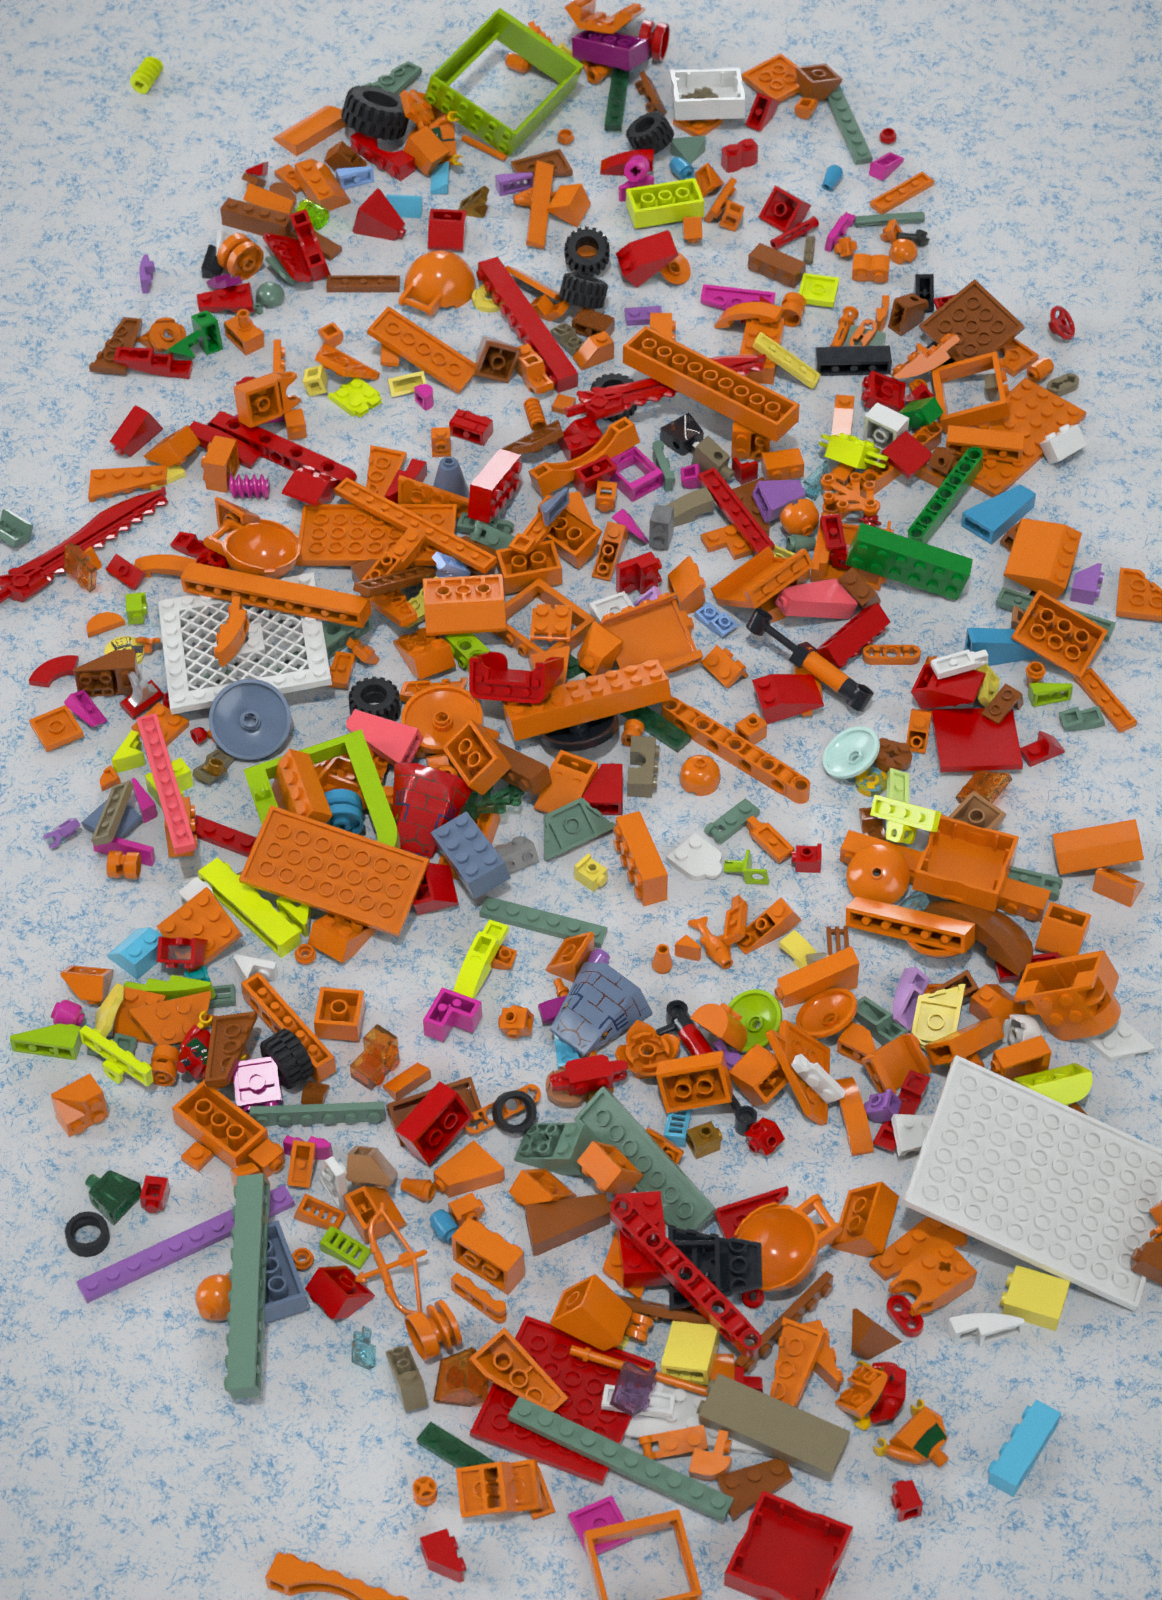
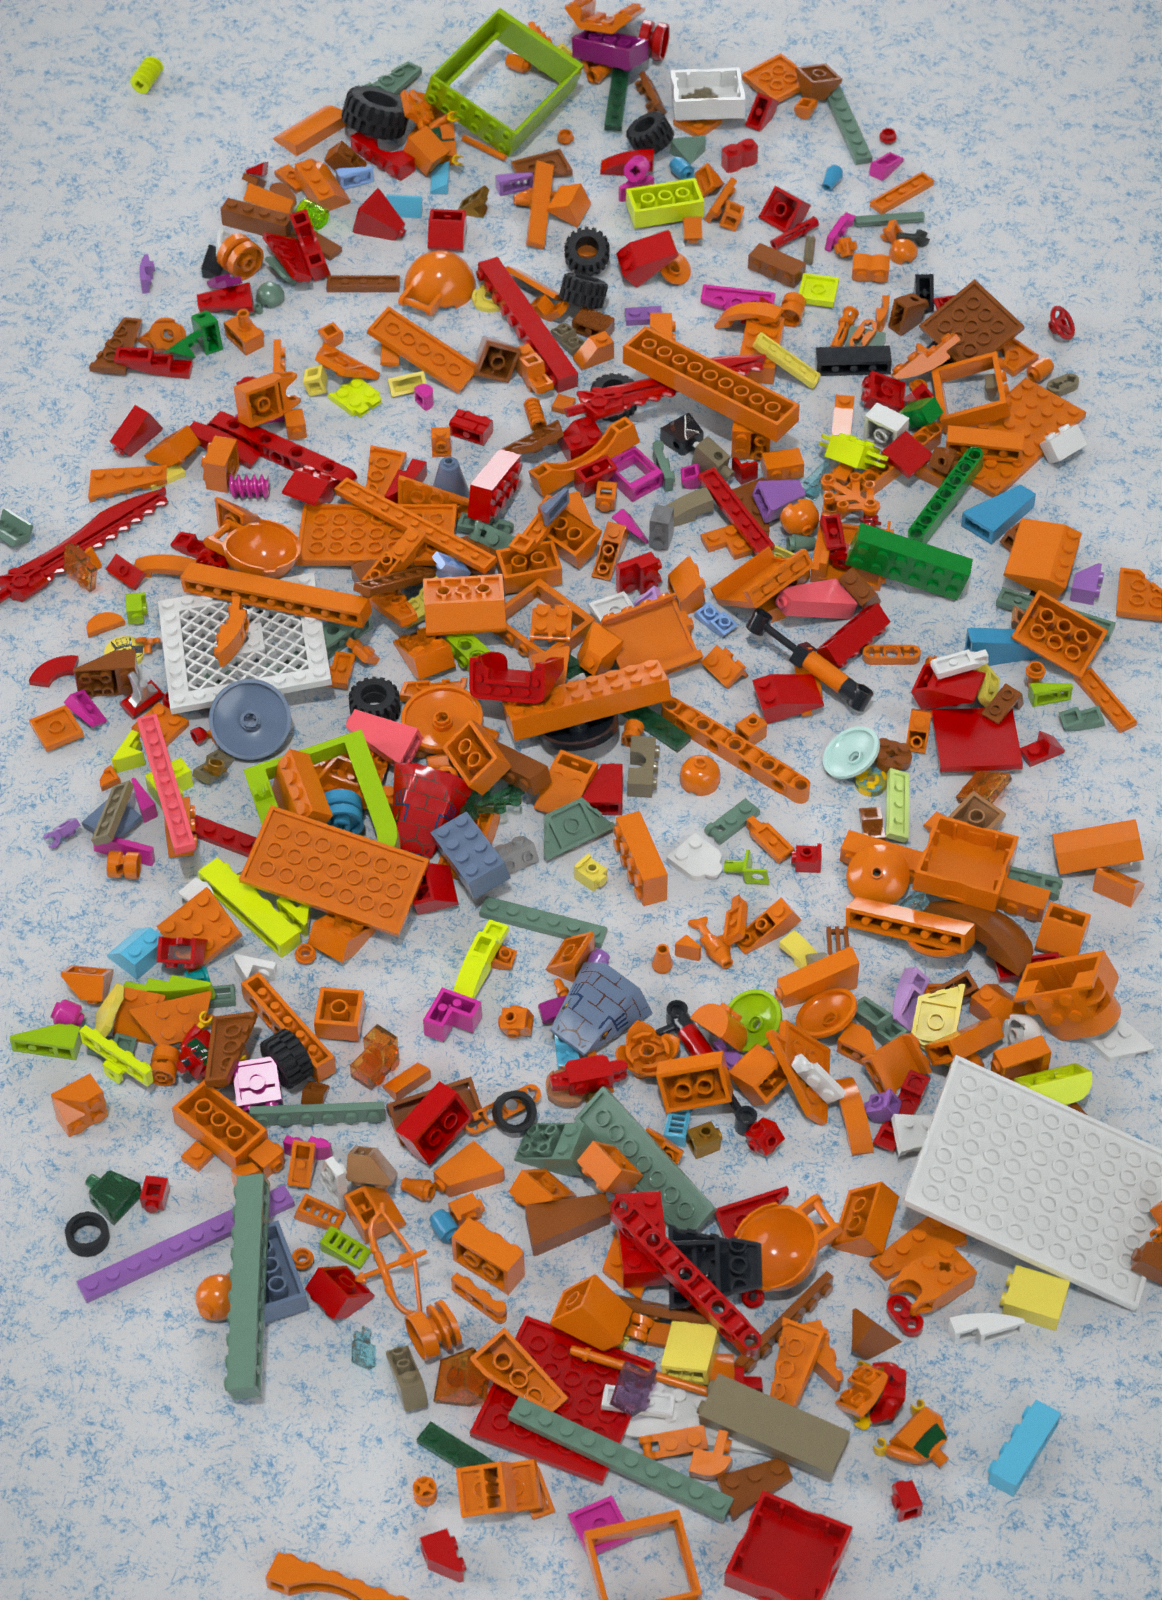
neon yellow plate [870,795,941,844] -> none
none -> orange tile [647,1322,671,1349]

